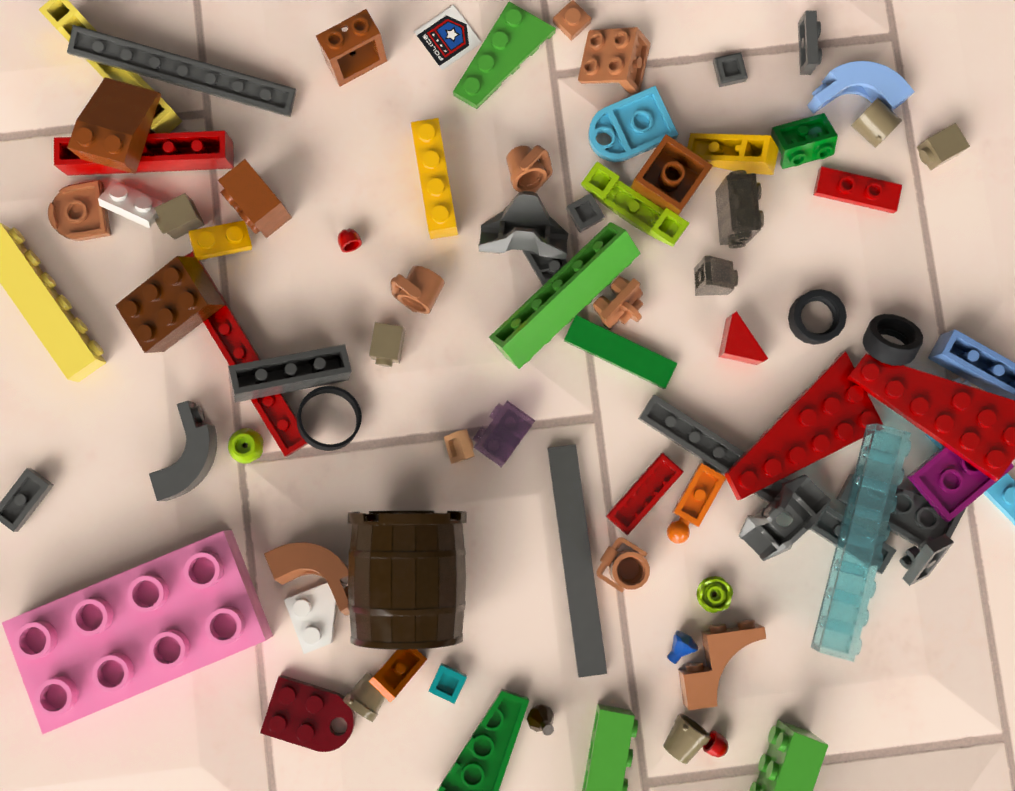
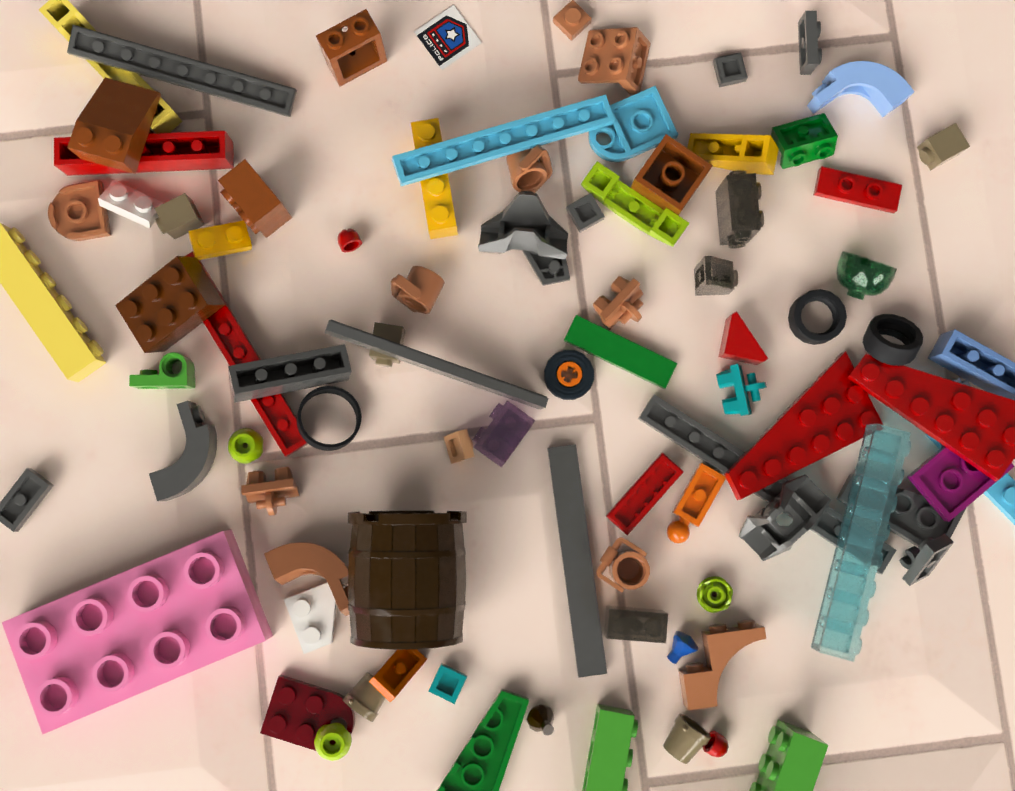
bright green wing [453,2,556,109] -> none
bright green brick [489,222,641,369] -> none
dark tan piece [851,98,902,148] -> none
none -> bright green plate [129,352,195,389]
none -> nougat hips [241,467,300,516]
none -> lime plate [314,723,352,761]
none -> dark grey tile [325,320,549,409]
none -> medium azure plate [392,94,615,187]
none -> black bush [544,350,594,400]
none -> clear smoke brick [604,605,668,643]
none -> teal hips [716,364,767,416]
none -> clear green cylinder [836,251,897,300]

